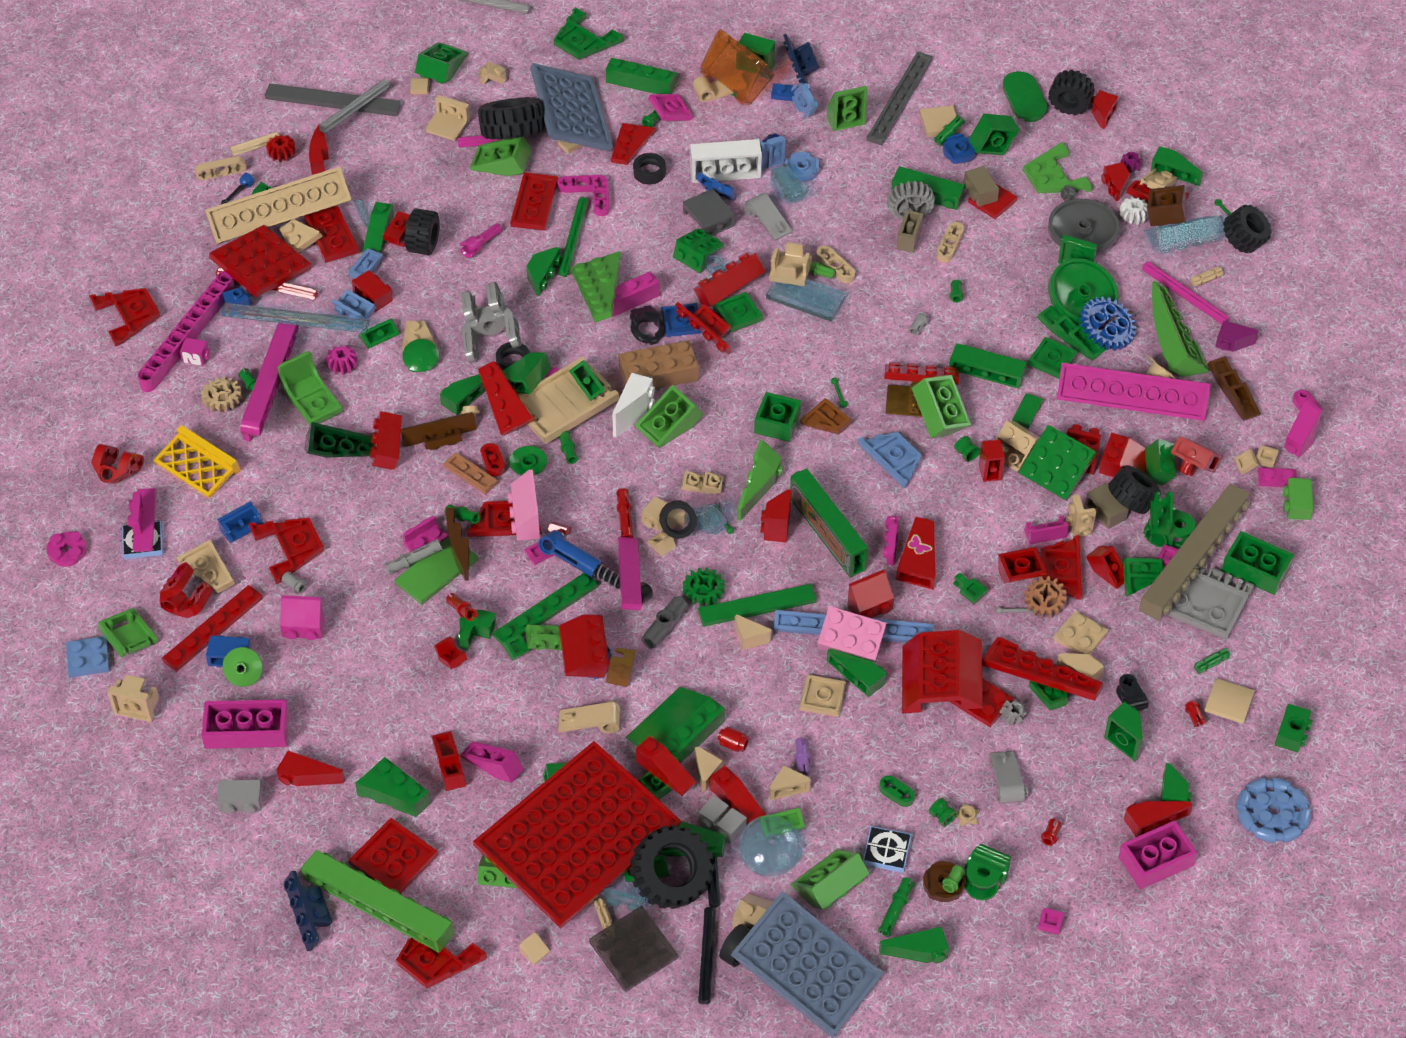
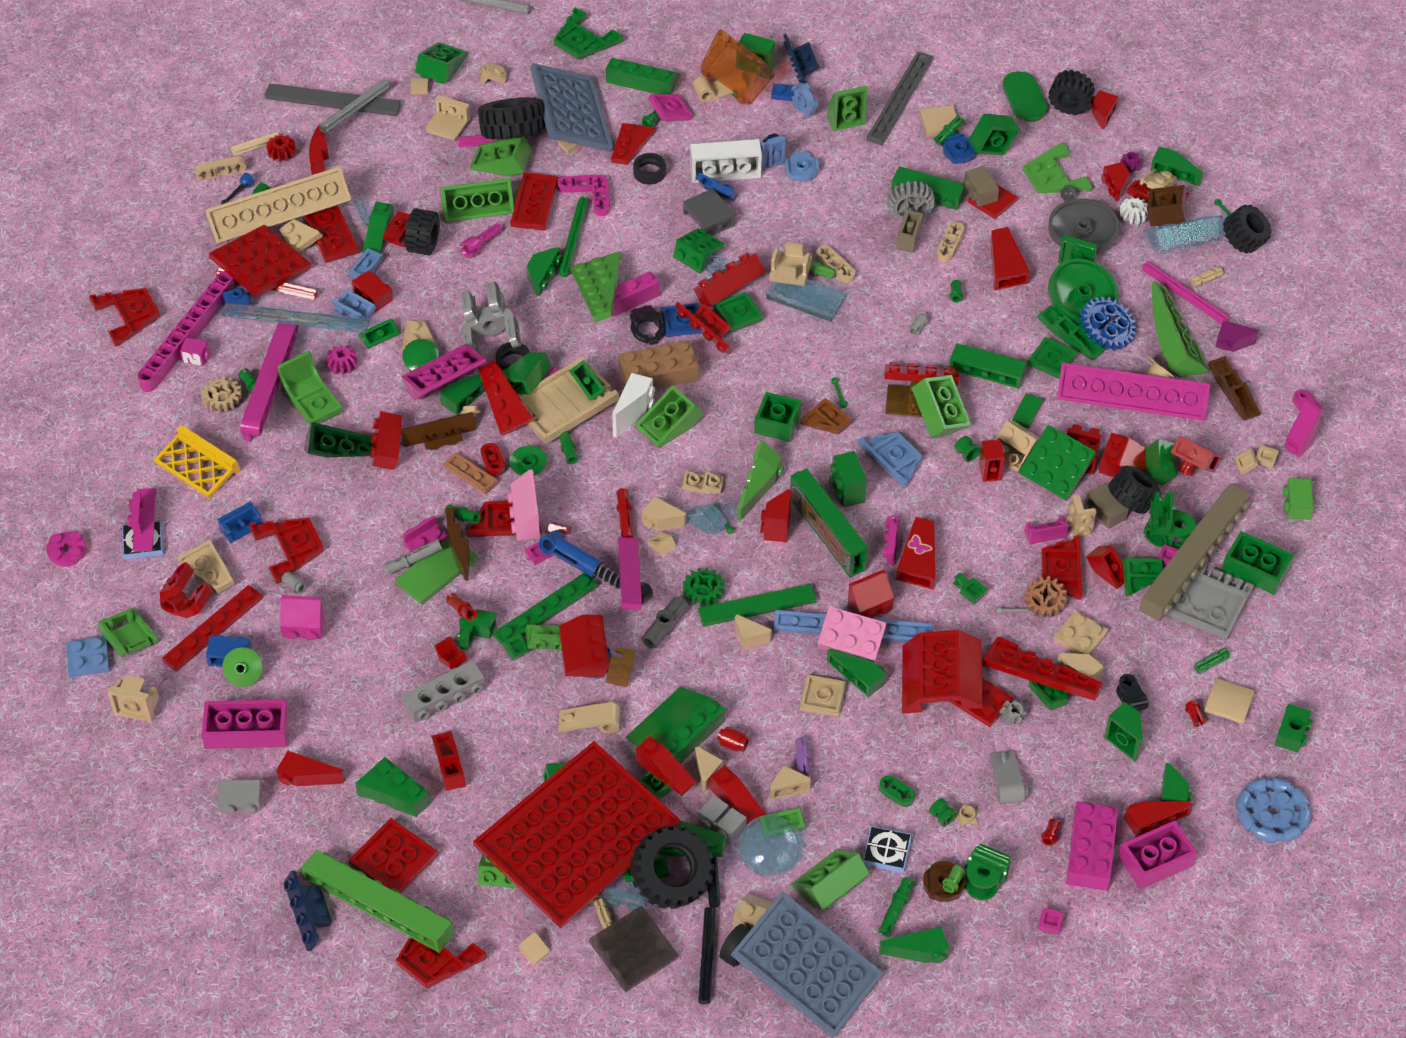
red piece [91,443,144,484] -> none
dark pink slope [460,741,524,783] -> none
black tyre [659,500,697,539] -> none
light grey door [744,193,792,241] -> none
clear light blue piece [770,163,809,204] -> none
red slope [998,547,1047,584] -> none
dark pink plate [1257,467,1297,487] -> none
none -> dark pink slope [401,343,487,400]
none -> light grey brick [402,660,485,723]
none -> bright green slope [440,178,514,222]
none -> green brick [829,451,867,507]
none -> red slope [990,227,1030,291]
none -> dark pink brick [1066,801,1118,891]

